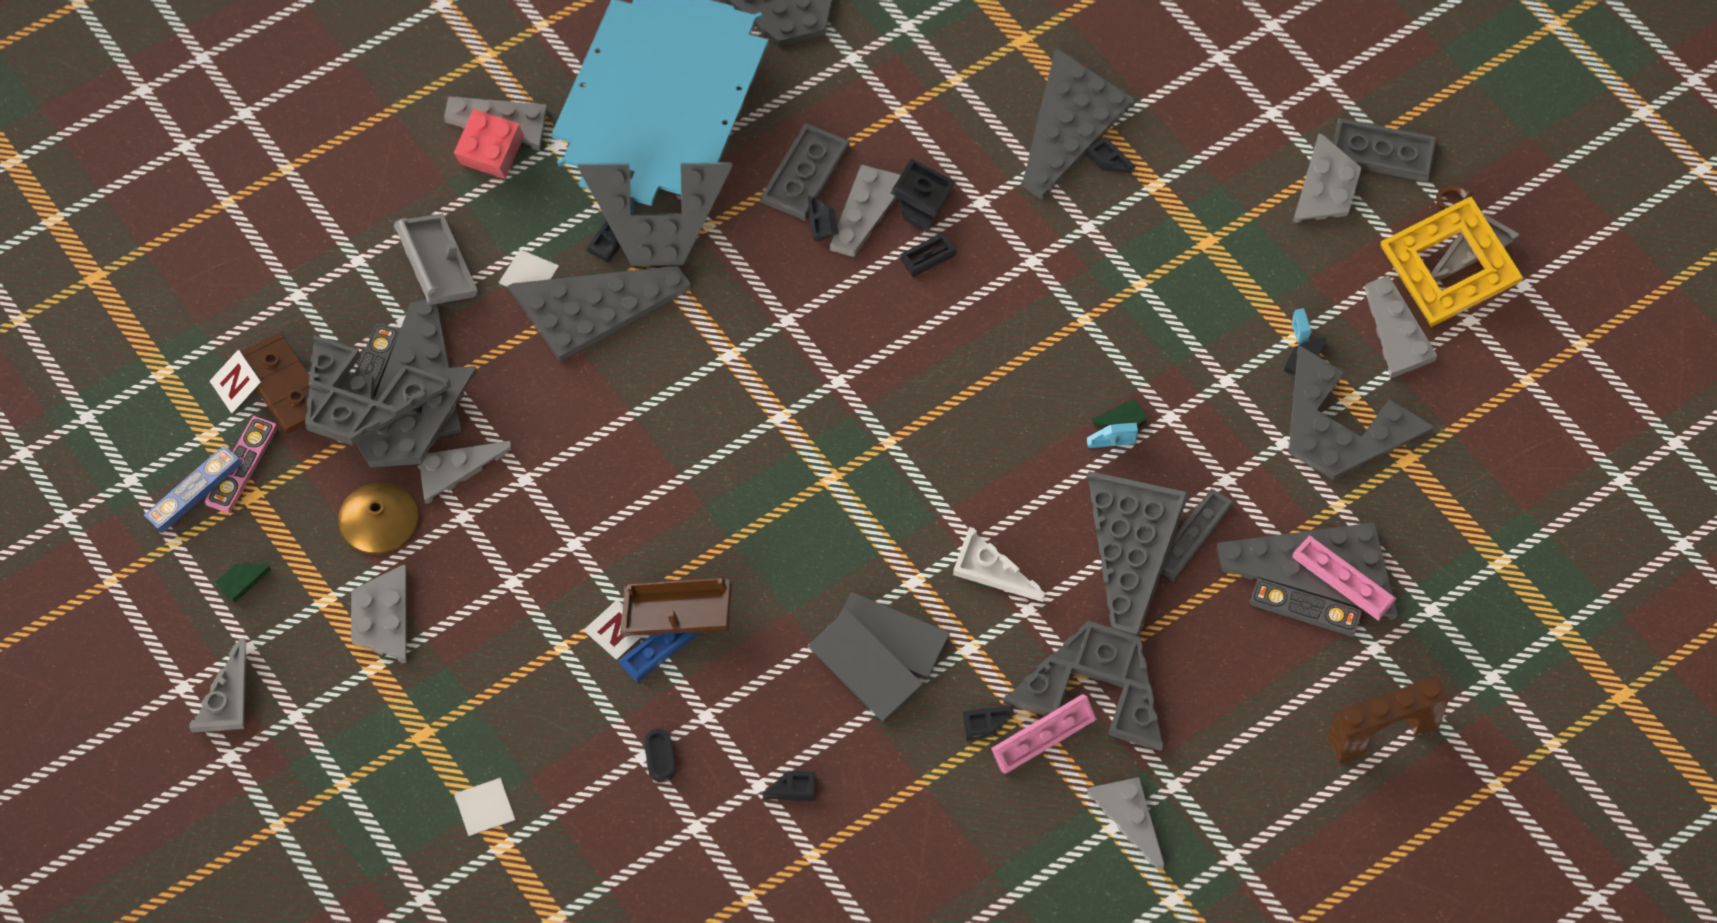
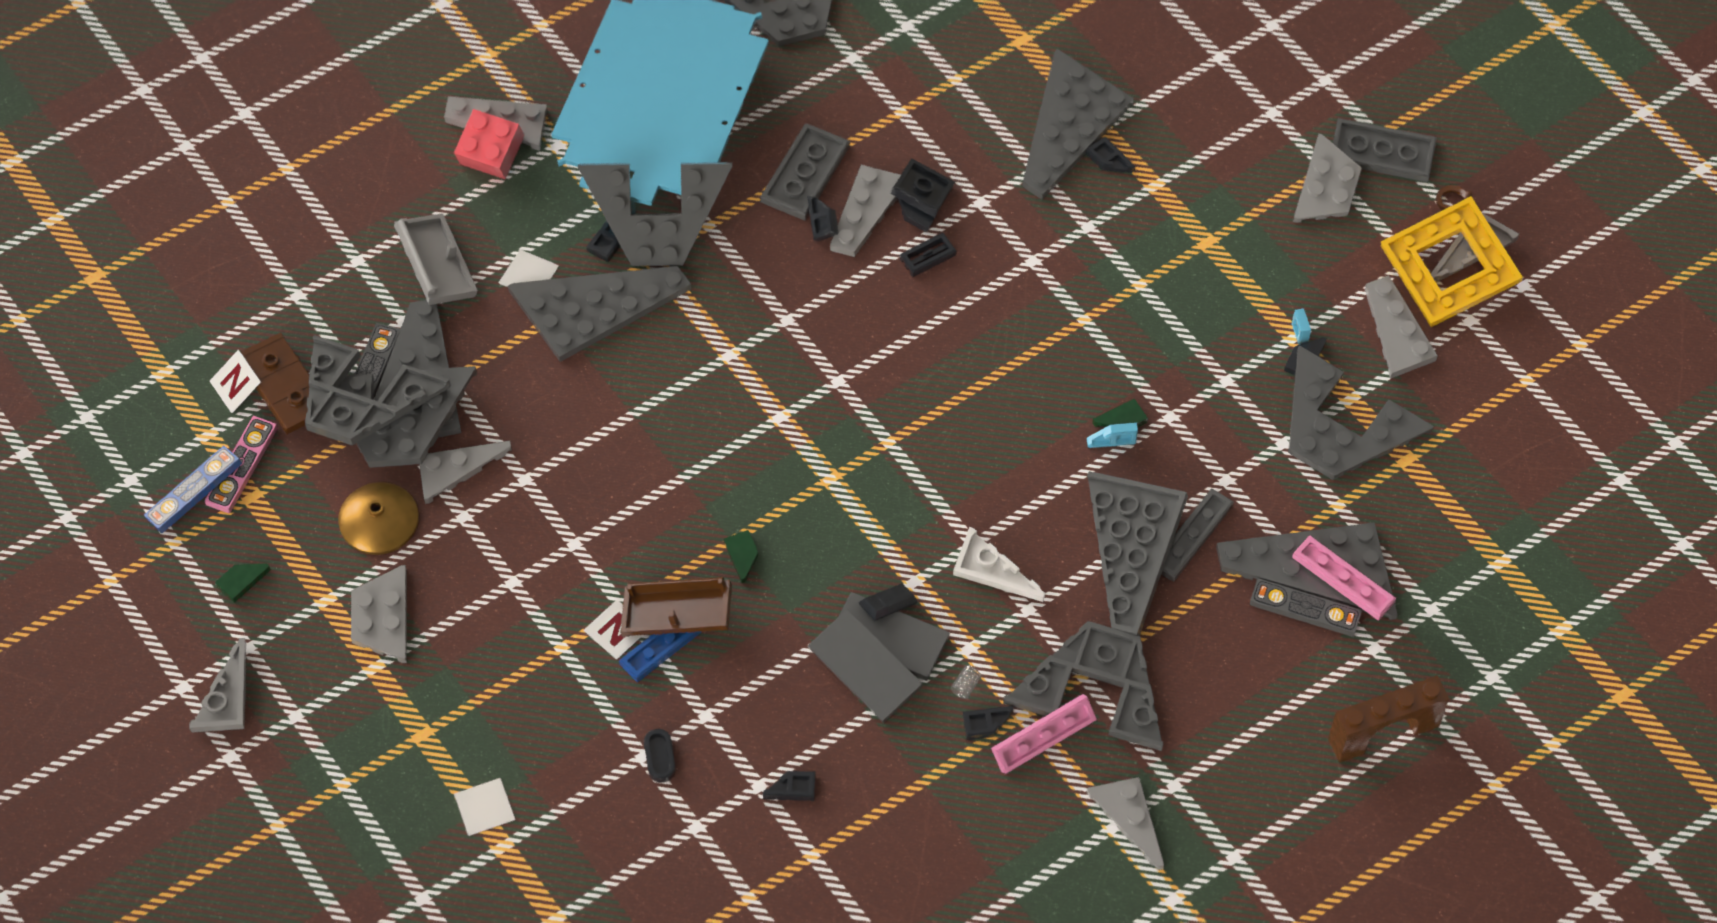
none -> dark green tile [723,530,758,584]
none -> black tile [859,583,918,621]
none -> clear piece [951,665,981,699]

